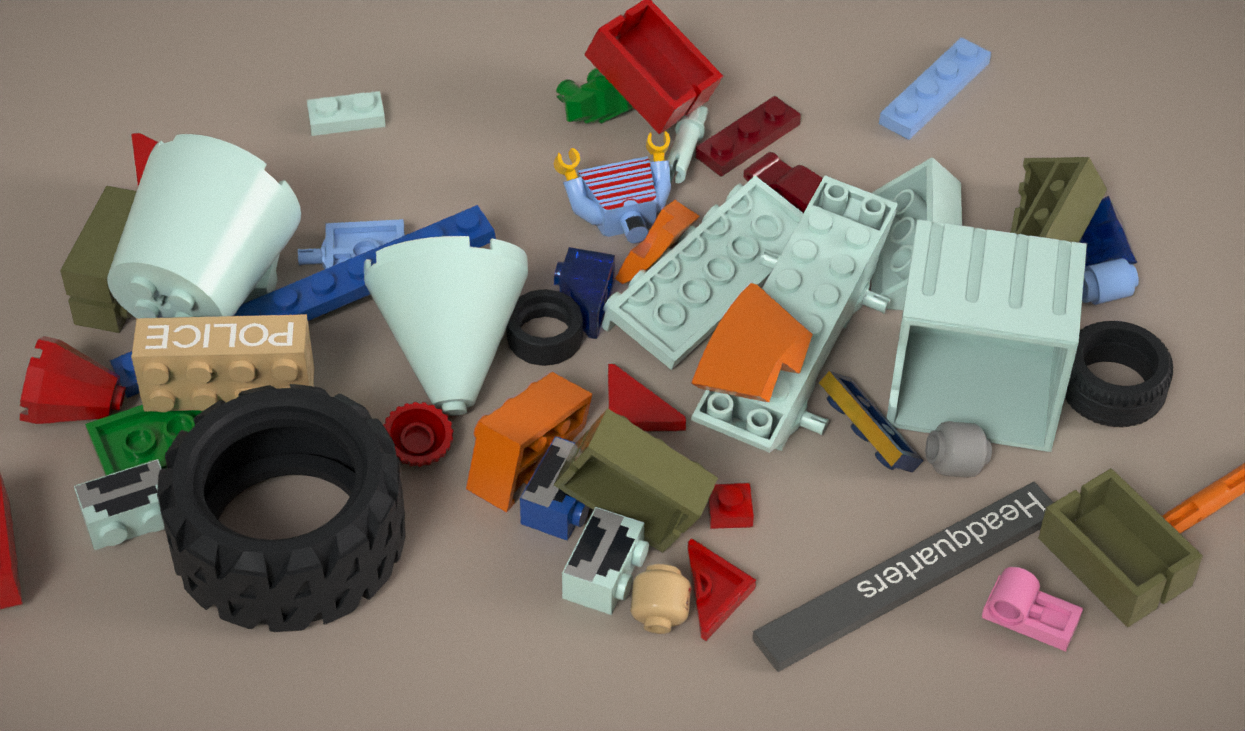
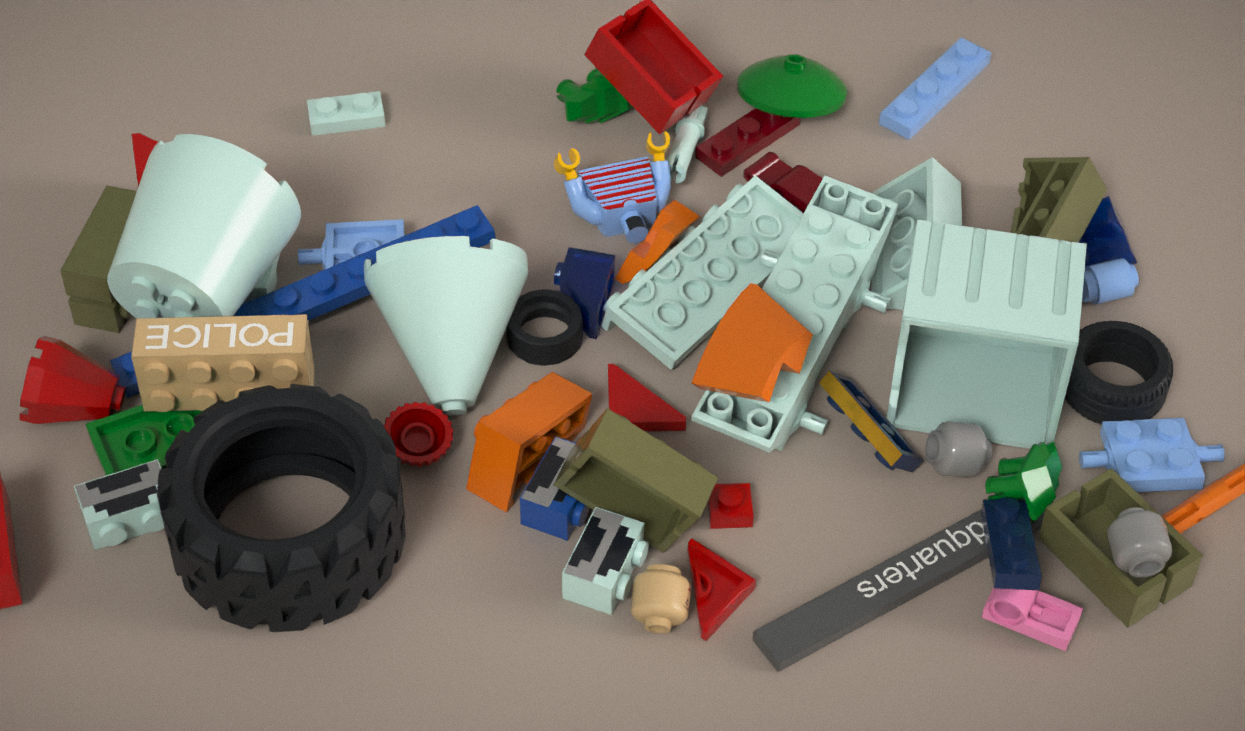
none -> green dish [737,54,847,118]
none -> dark blue plate [981,498,1042,590]
none -> green connector [985,442,1062,521]
none -> light blue plate [1079,418,1224,492]
none -> light grey head [1107,507,1172,578]

